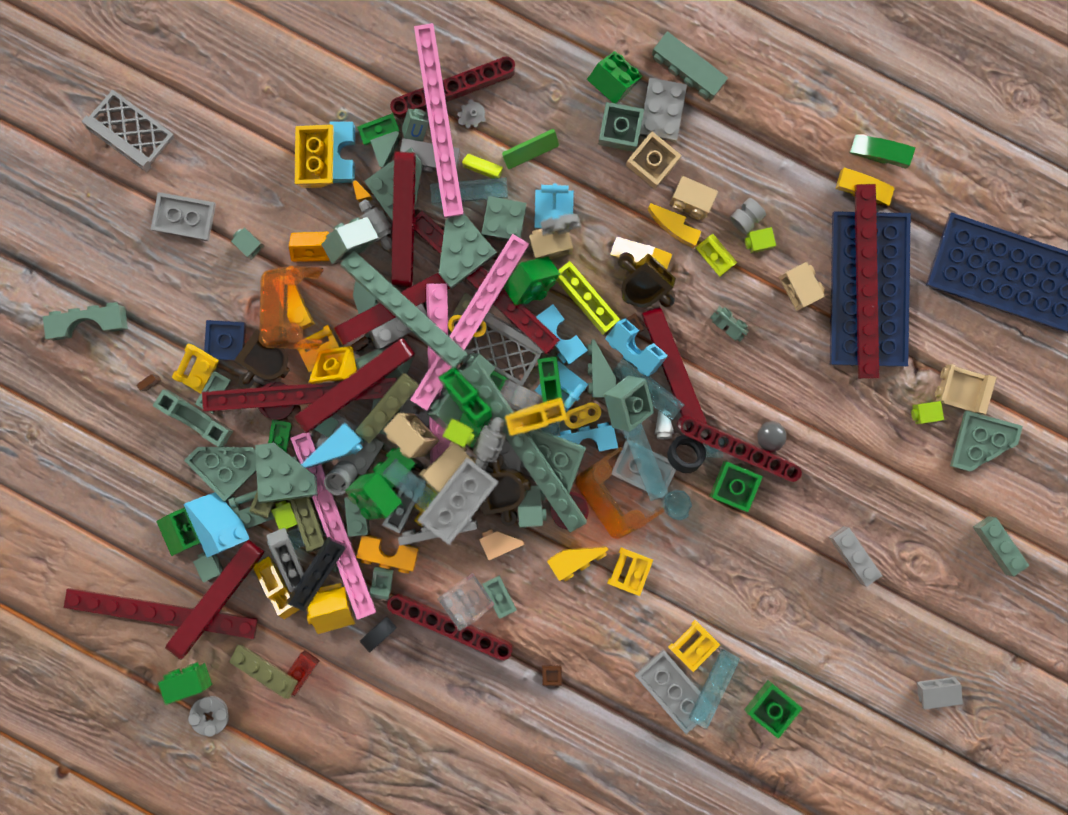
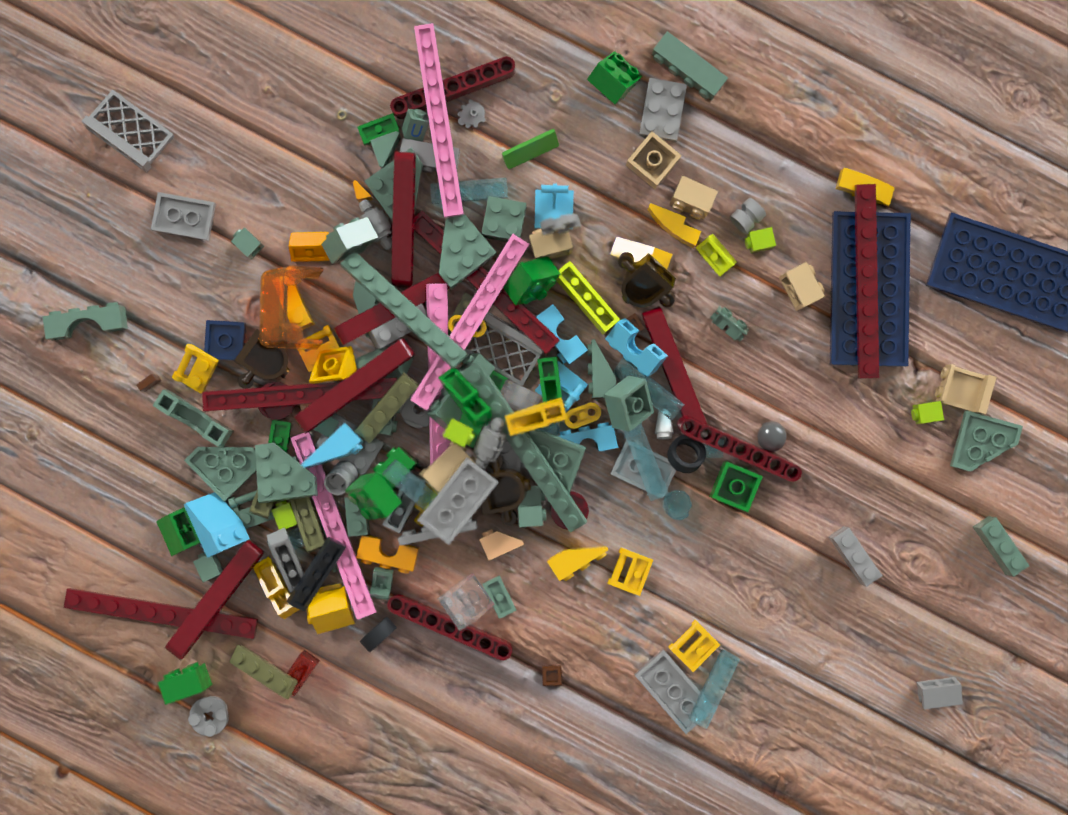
sand green plate [195,371,232,414] -> none
yellow slope [295,125,334,188] -> none
medium azure arch [330,122,356,183] -> none
reddish brown tile [350,336,371,354] -> none
tan brick [384,413,440,458] -> none
neon yellow slope [462,154,503,180] -> none
clear orange windscreen [575,446,665,539] -> none
sand green brick [598,102,644,152] -> none
green brick [744,680,803,739] -> none
green slope [849,134,916,169] -> none

